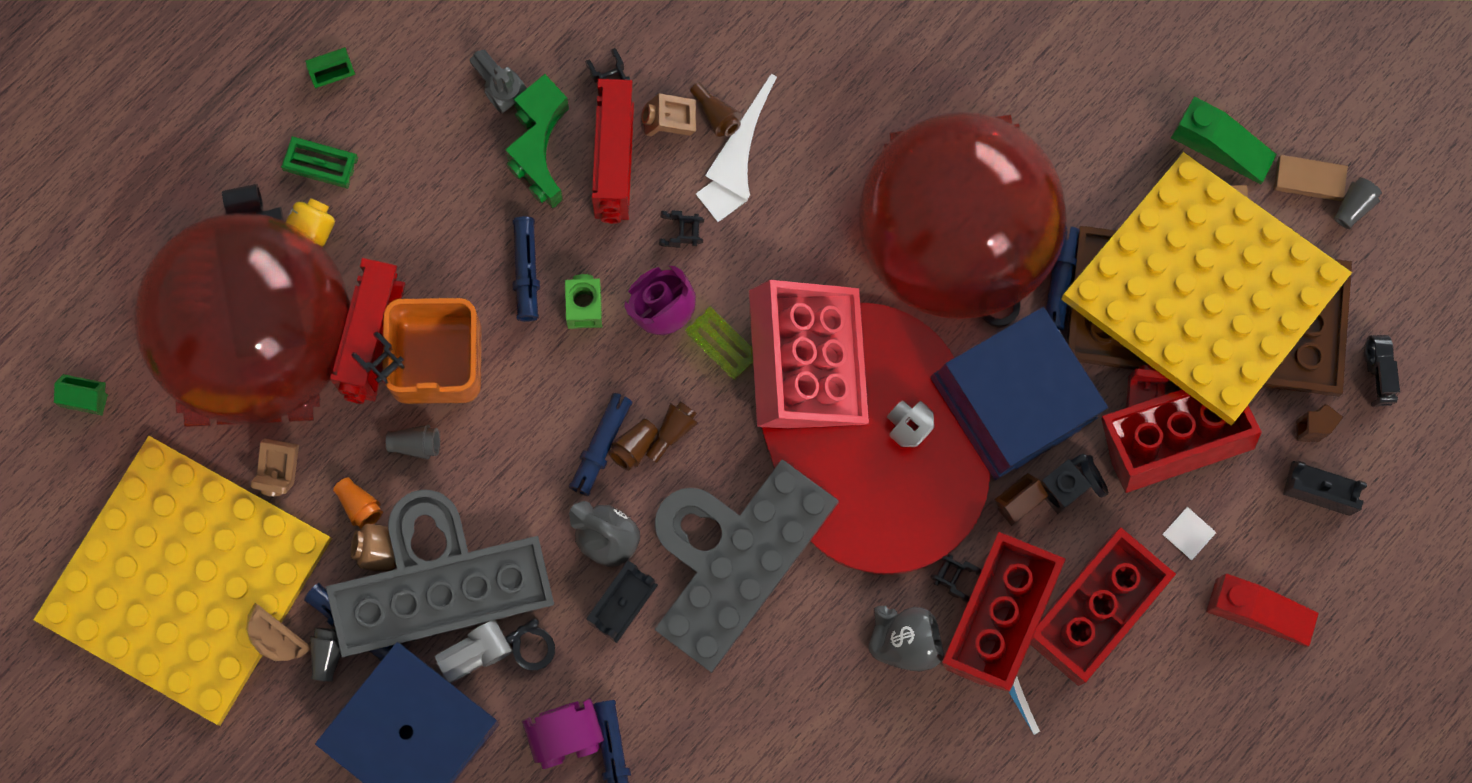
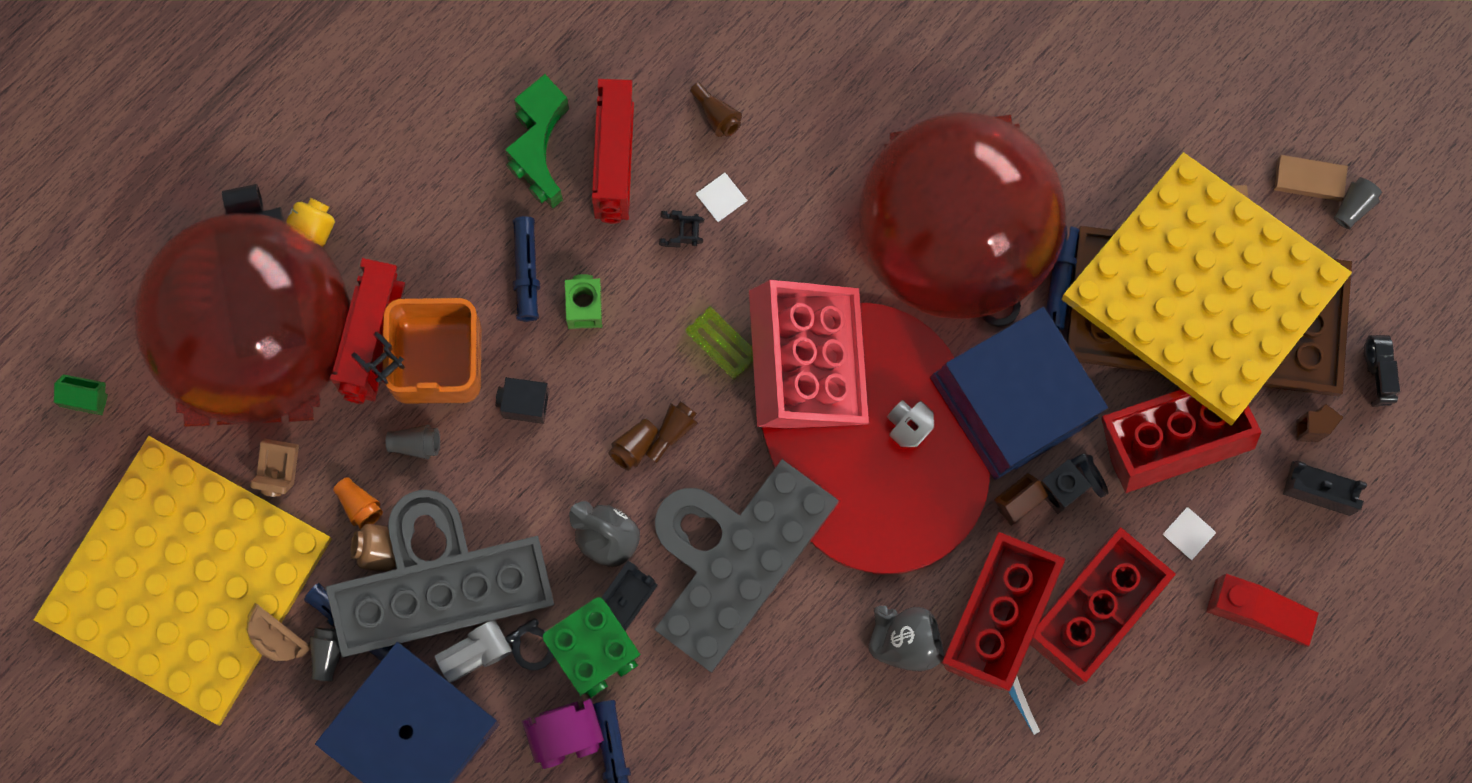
green tile [281,136,358,189] -> none
green piece [305,47,355,88] -> none
dark grey axle [470,50,527,114] -> none
dark blue pin [568,393,633,496] -> none
black piece [585,48,630,83] -> none
magenta cylinder [624,265,696,336] -> none
medium nougat bracket [641,93,696,136] -> none
white sticker [705,74,777,200] -> none
black piece [930,554,982,603] -> none
red bracket [1126,365,1169,408] -> none
green slope [1171,96,1277,184] -> none
none -> black brick [495,377,550,424]
none -> green bracket [543,597,641,698]

